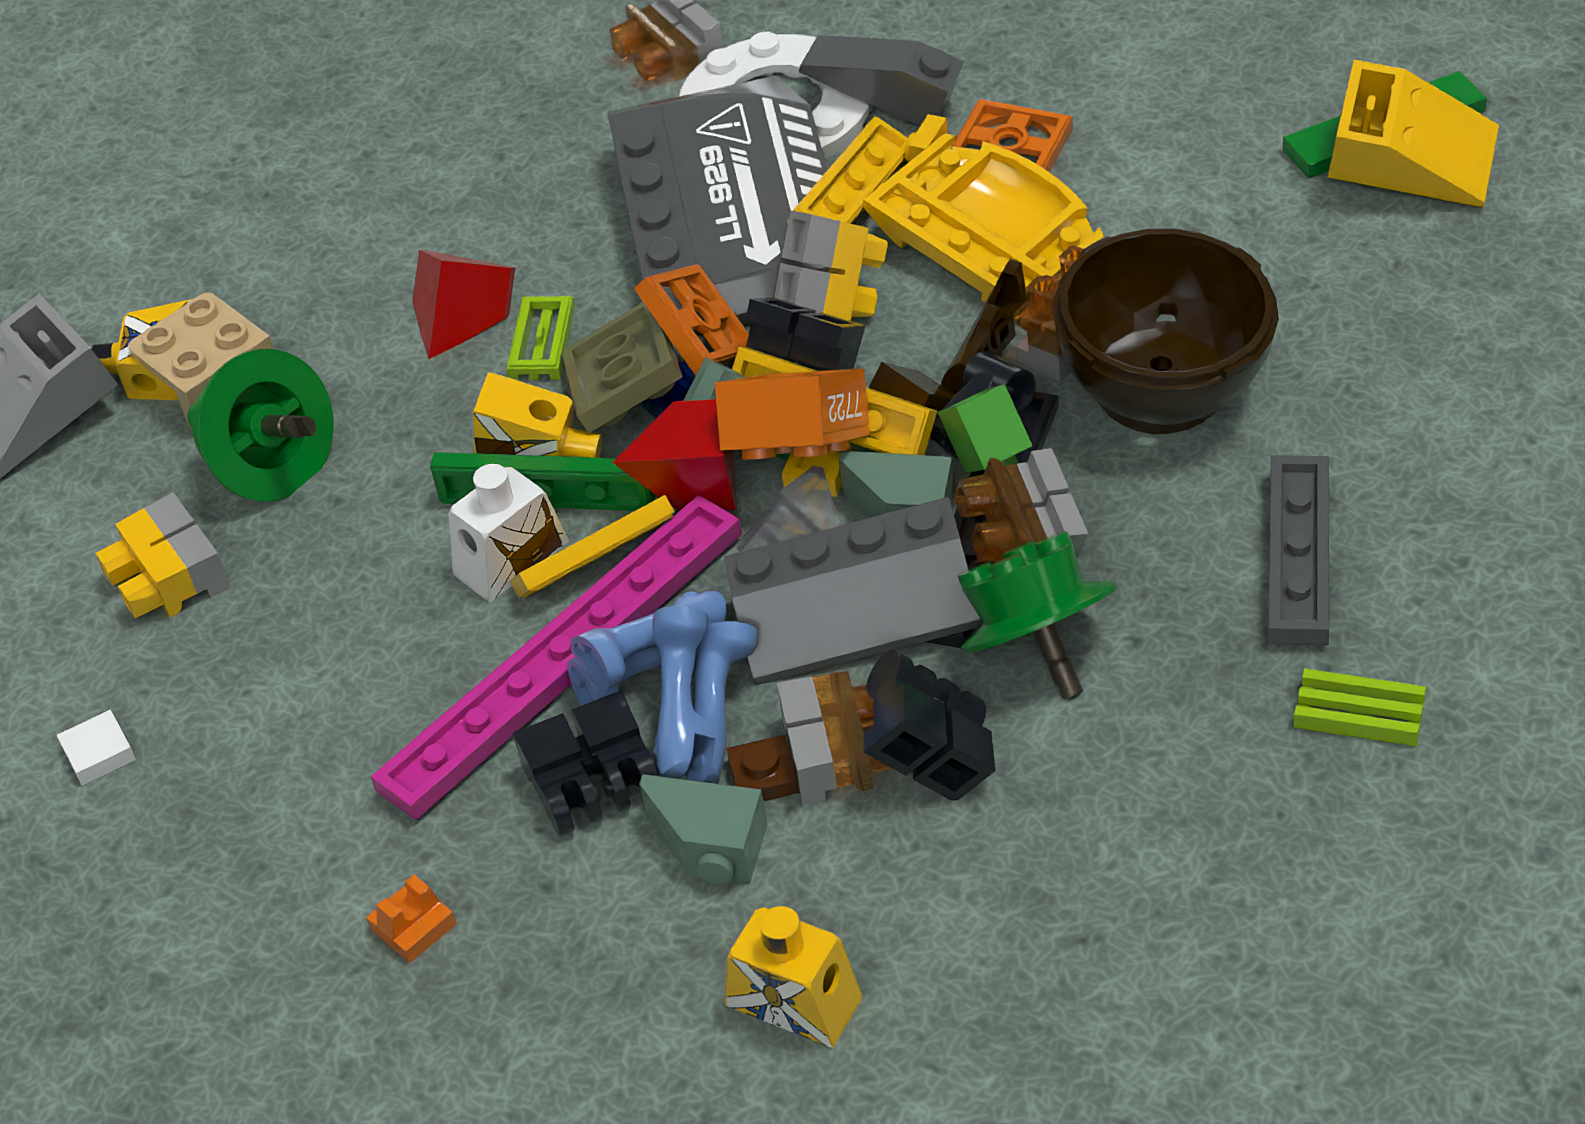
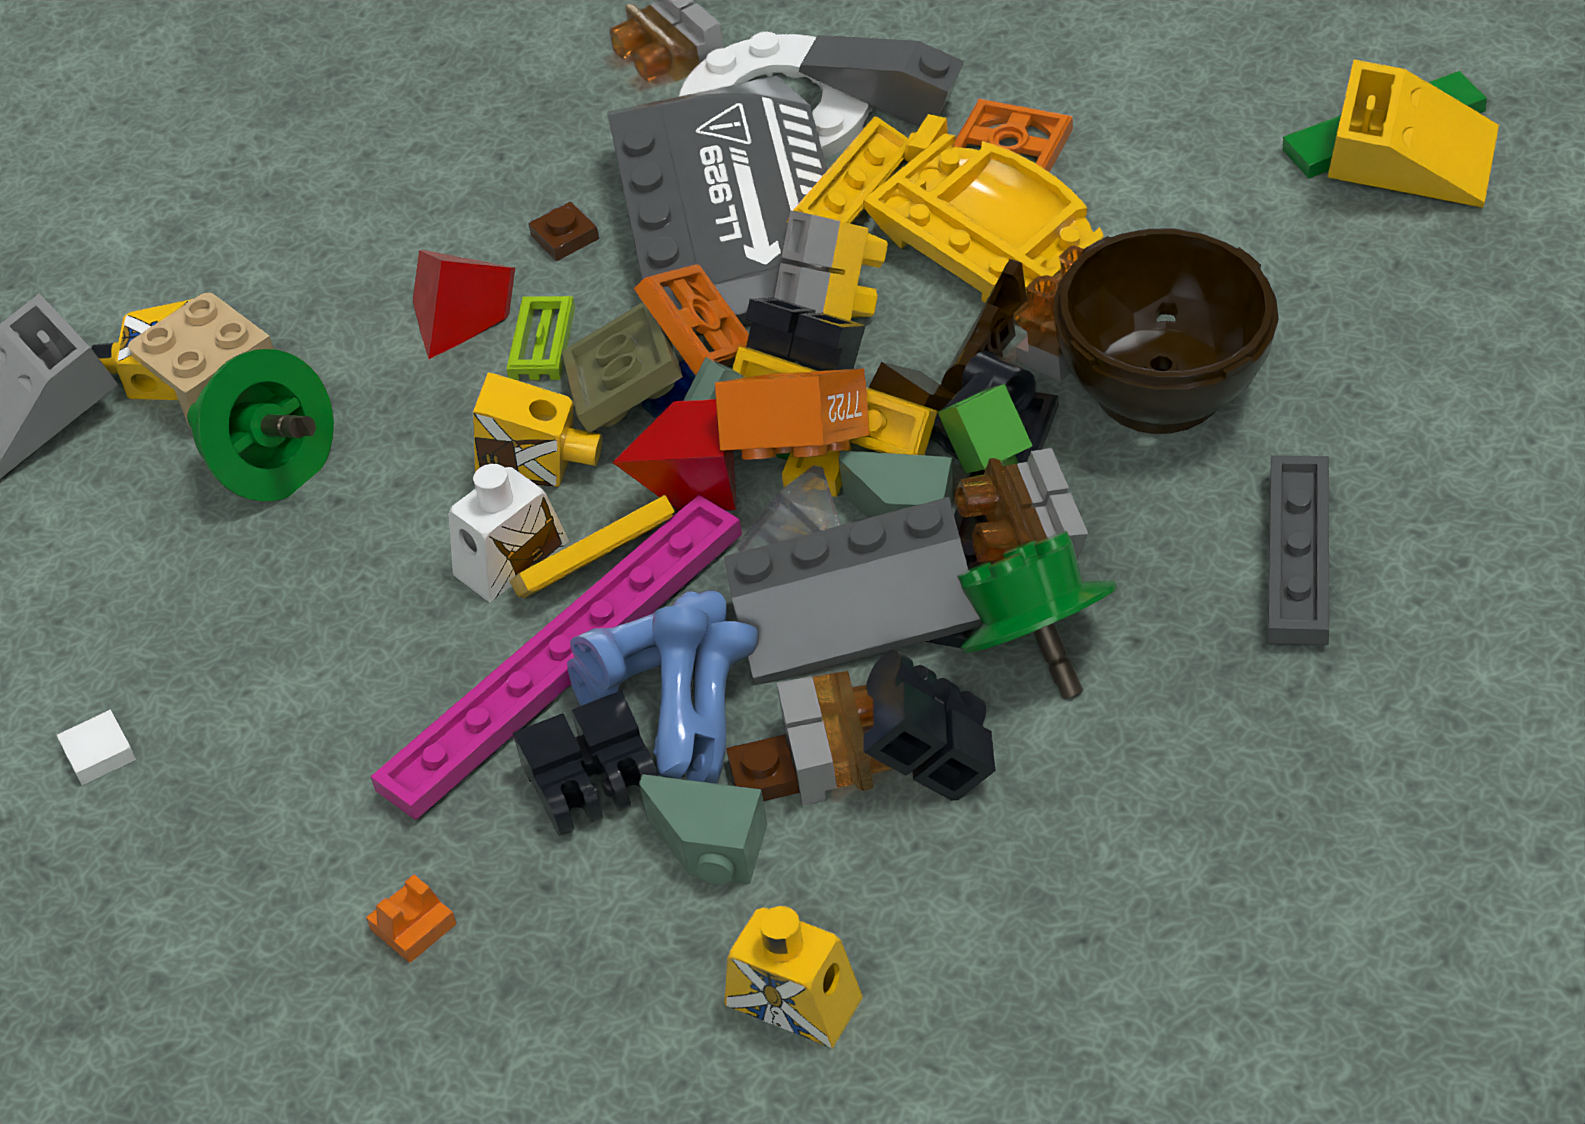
yellow hips [95,492,231,619] -> none
green tile [430,452,656,511] -> none
lime tile [1293,668,1427,747] -> none
none -> reddish brown plate [528,201,599,261]

